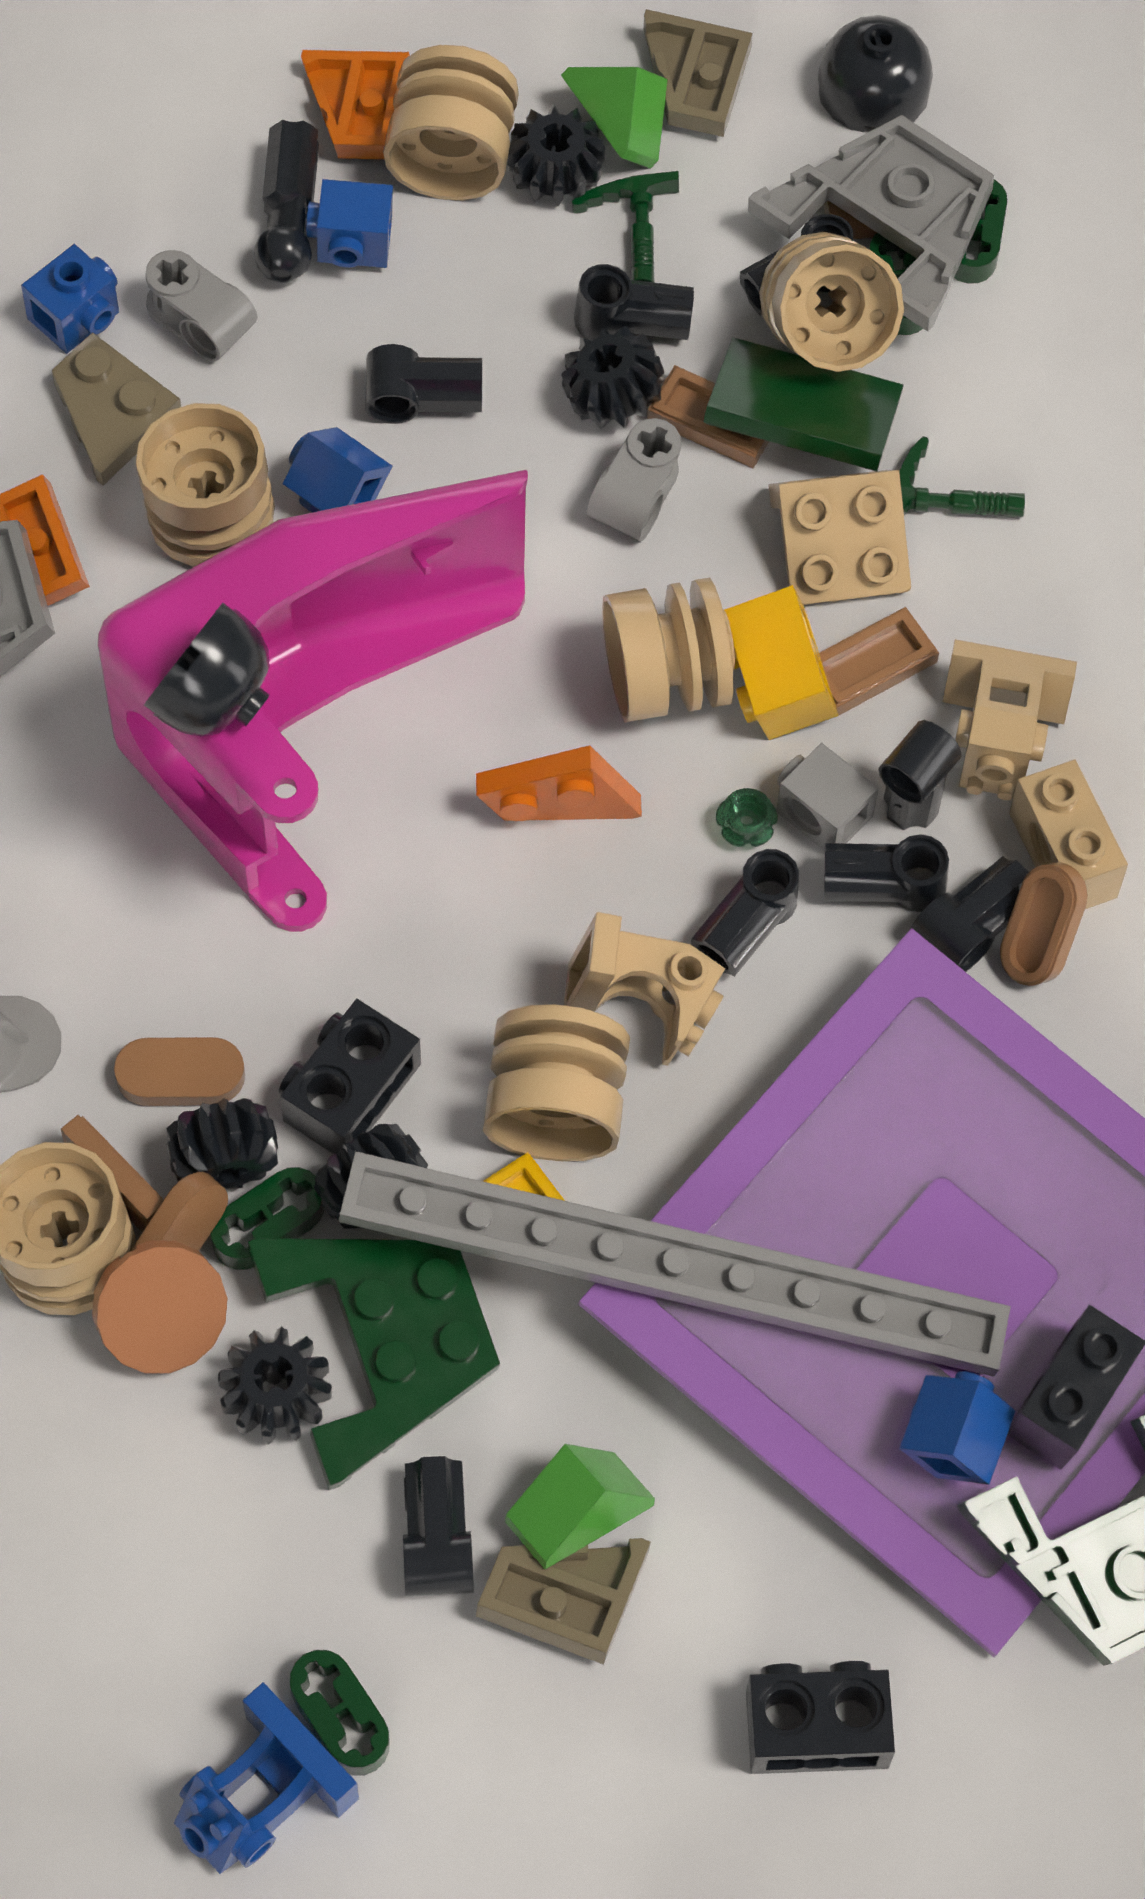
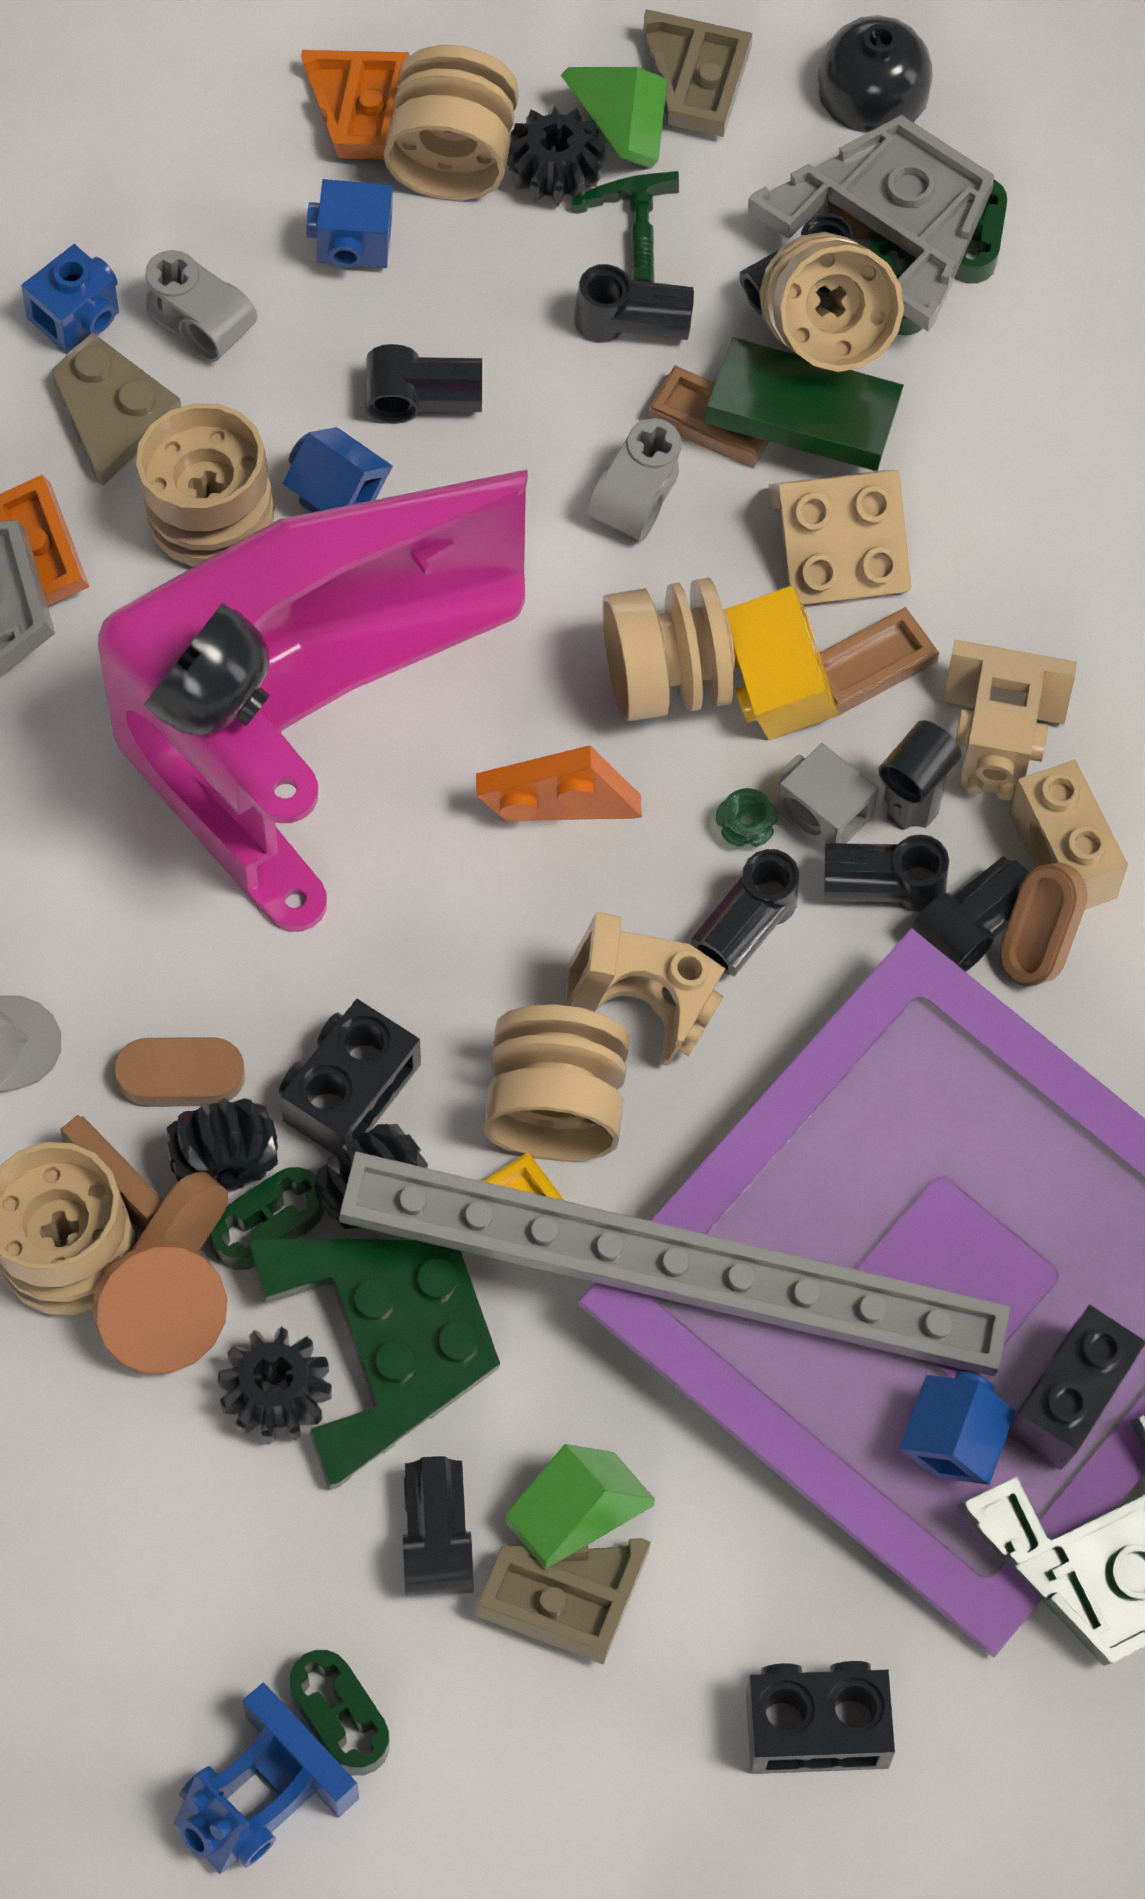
black piece [254,120,319,283] -> none
black gear [561,325,665,429] -> none
dark green piece [899,436,1025,517] -> none

